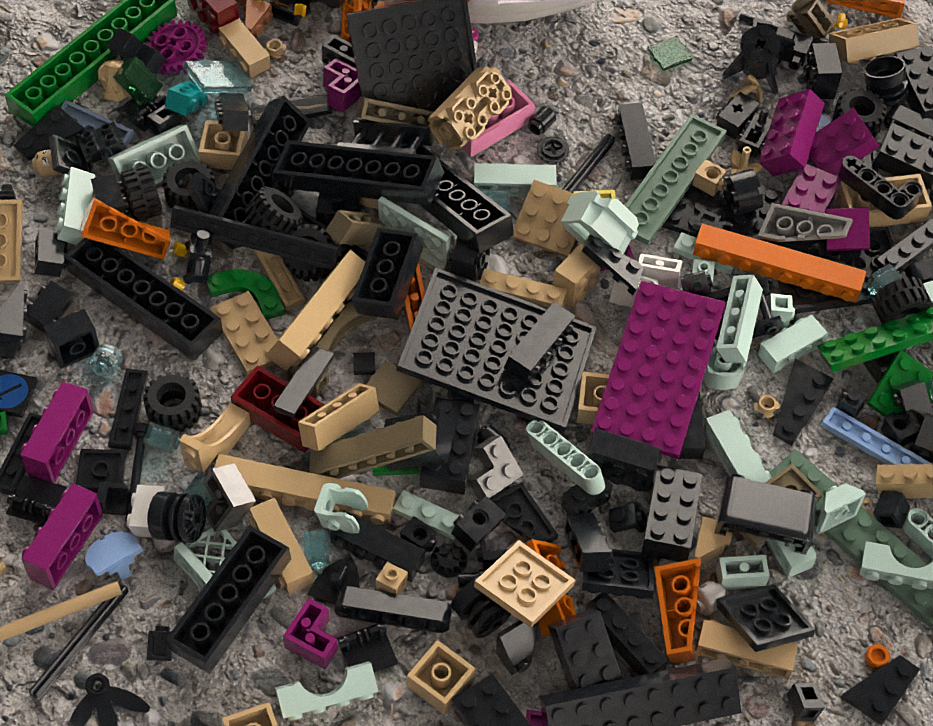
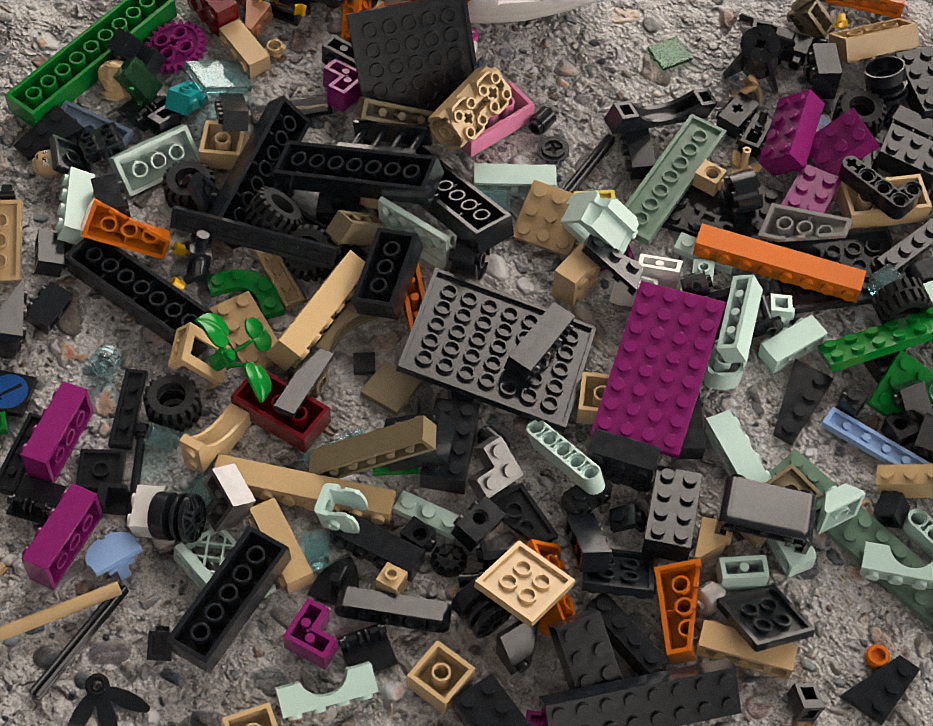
black brick [43,309,100,369] -> none
black tyre [120,165,162,221] -> none
tan brick [298,383,380,451] -> none
tan brick [480,269,567,308] -> none
tan plate [753,395,780,419] -> none
magenta tile [826,208,870,251] -> none
none -> tan panel [168,322,231,390]
none -> green plant [195,313,272,403]
none -> black arch [604,88,717,135]

